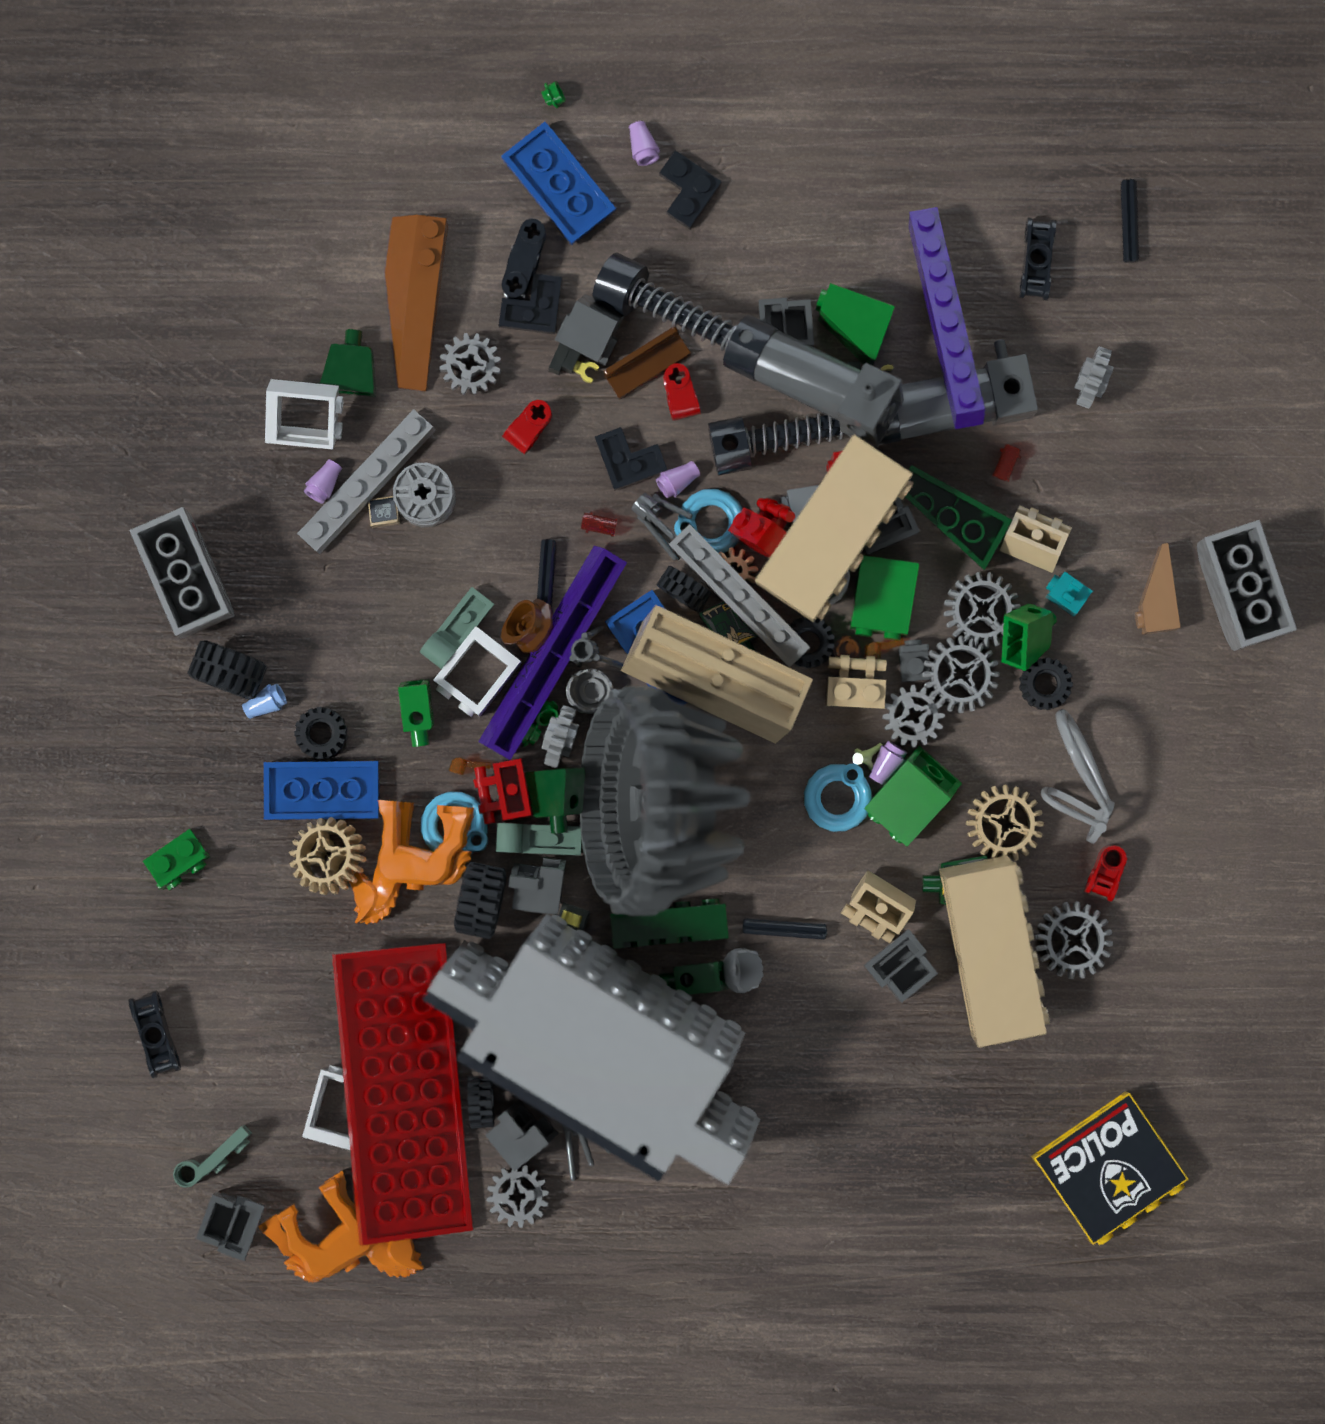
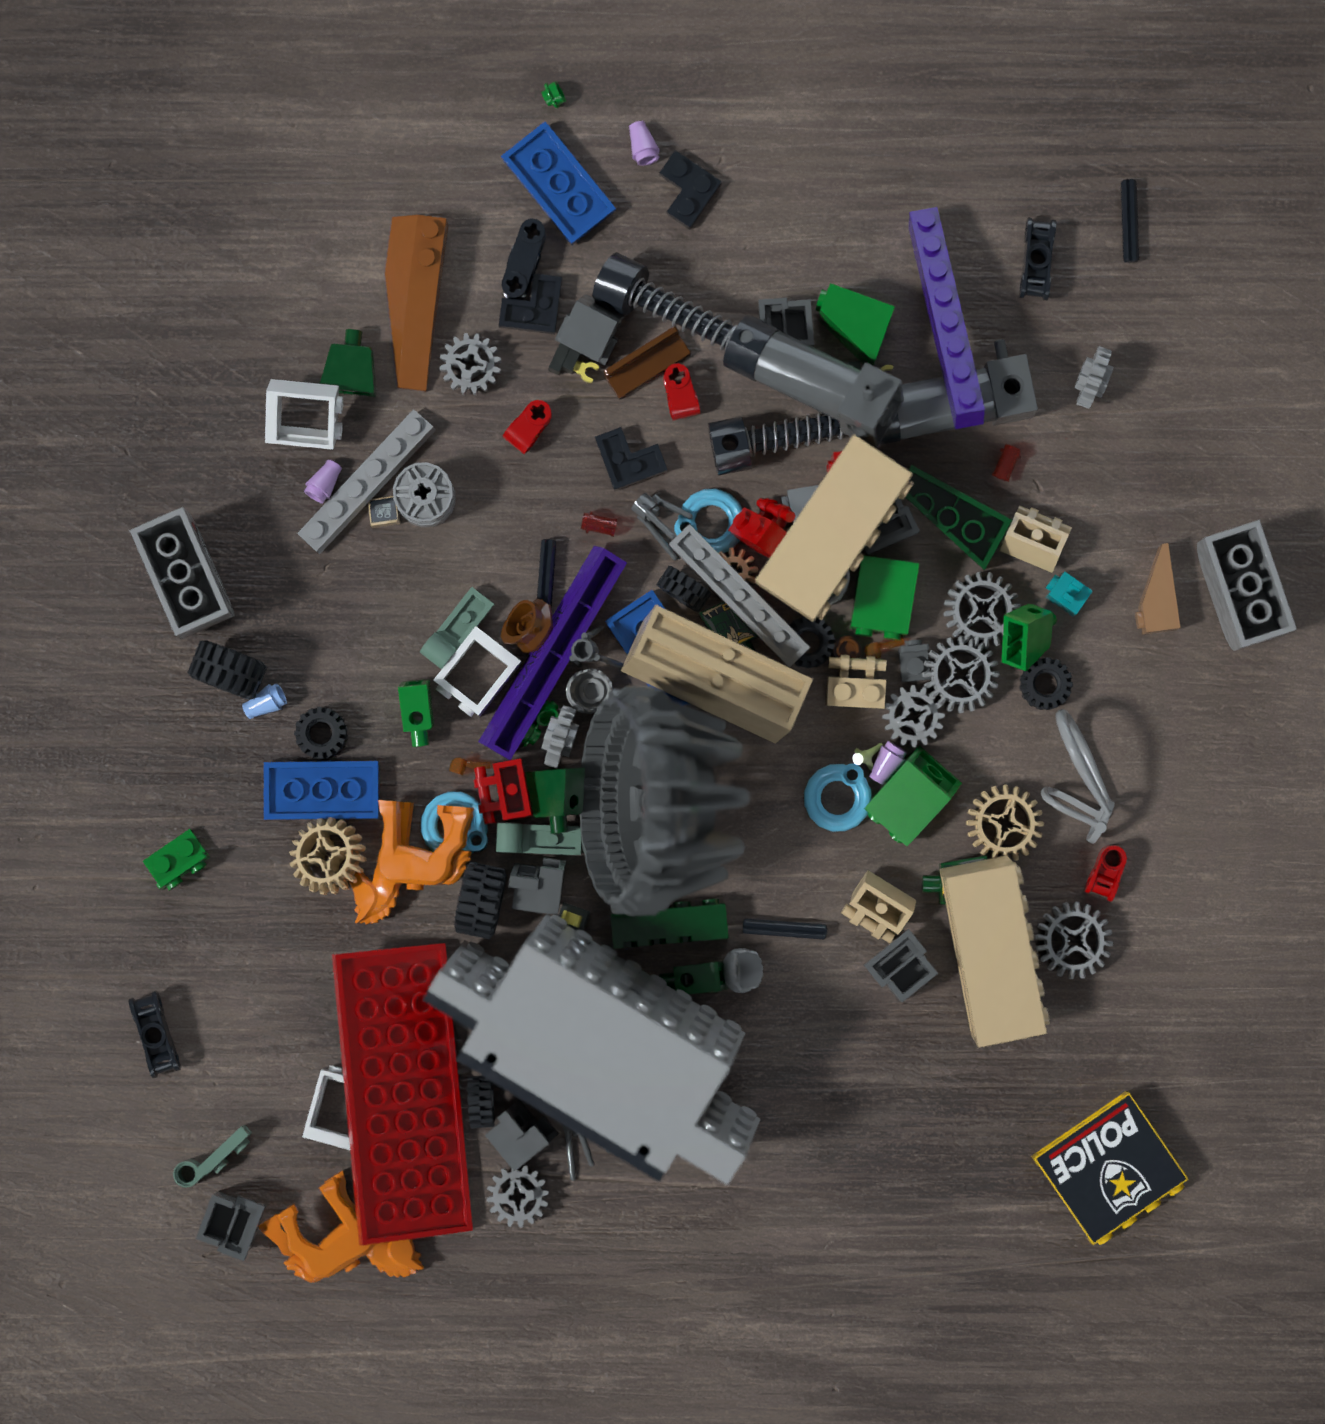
lavender cone [656,461,700,498] -> none

